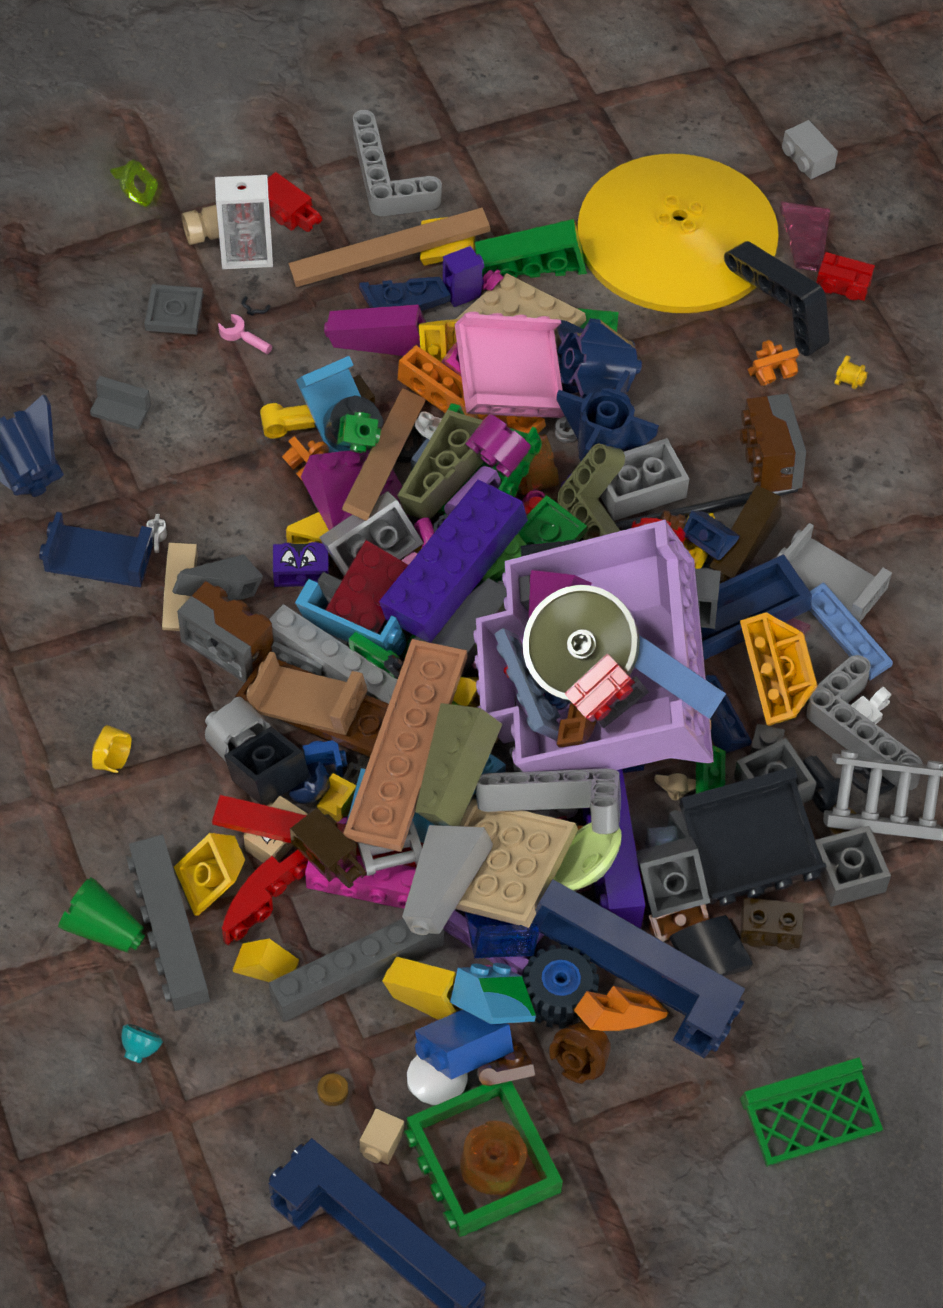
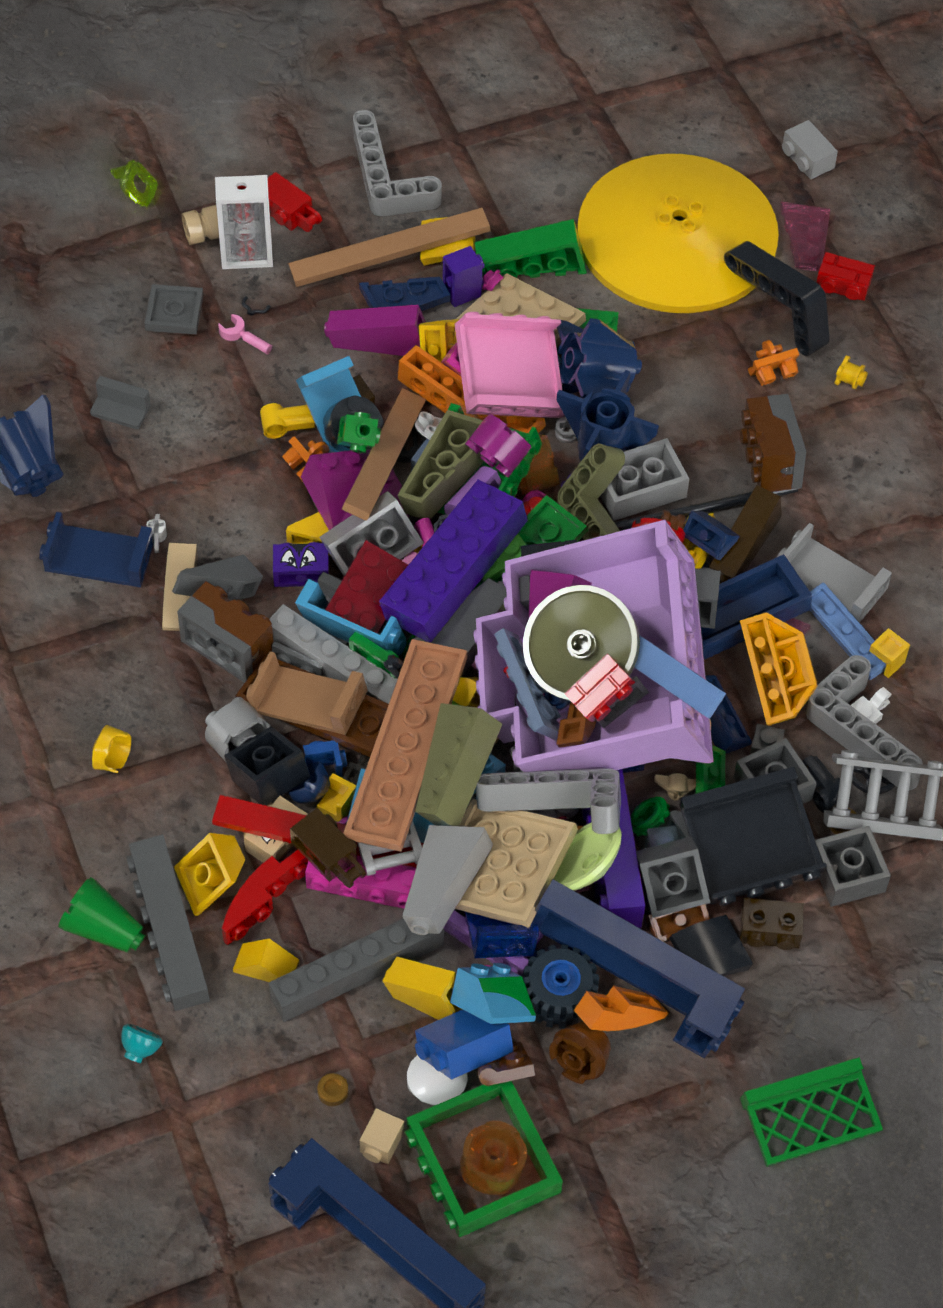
none -> green gear [630,797,670,837]
none -> yellow panel [869,628,910,678]

